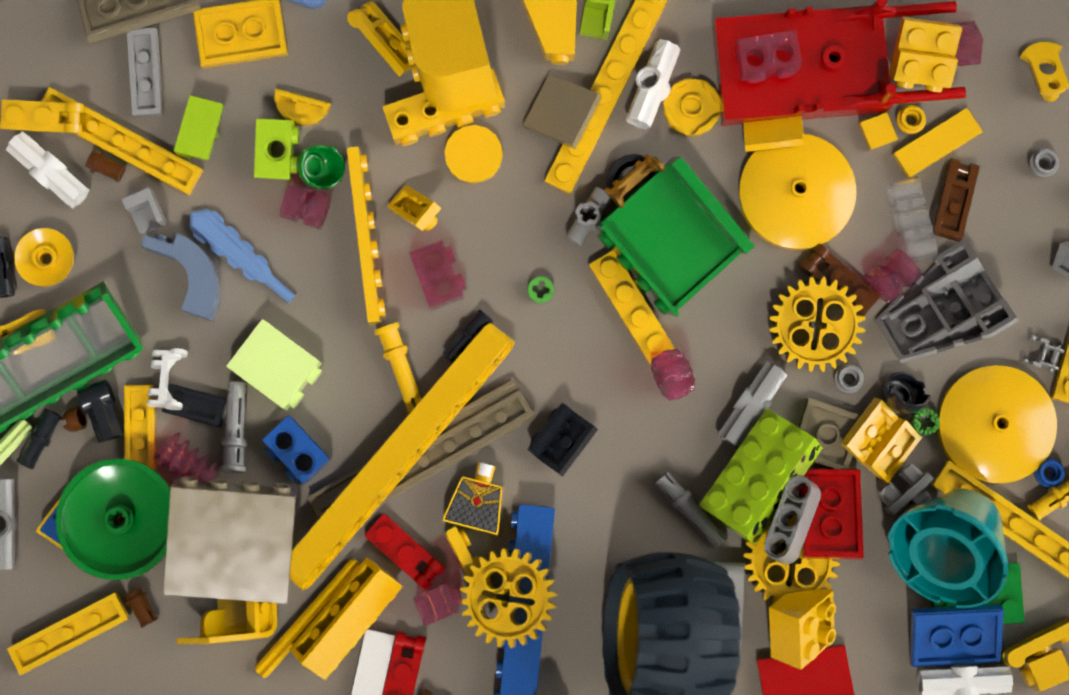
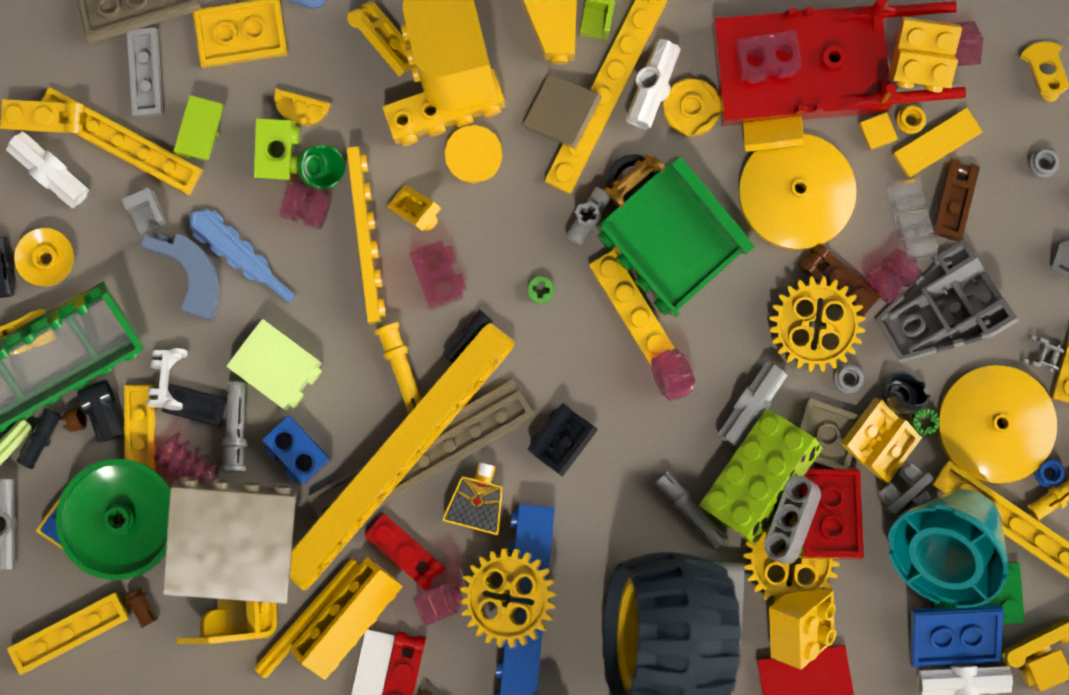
reddish brown pin [86,151,126,182] -> none
yellow hinge [444,526,496,604] -> none

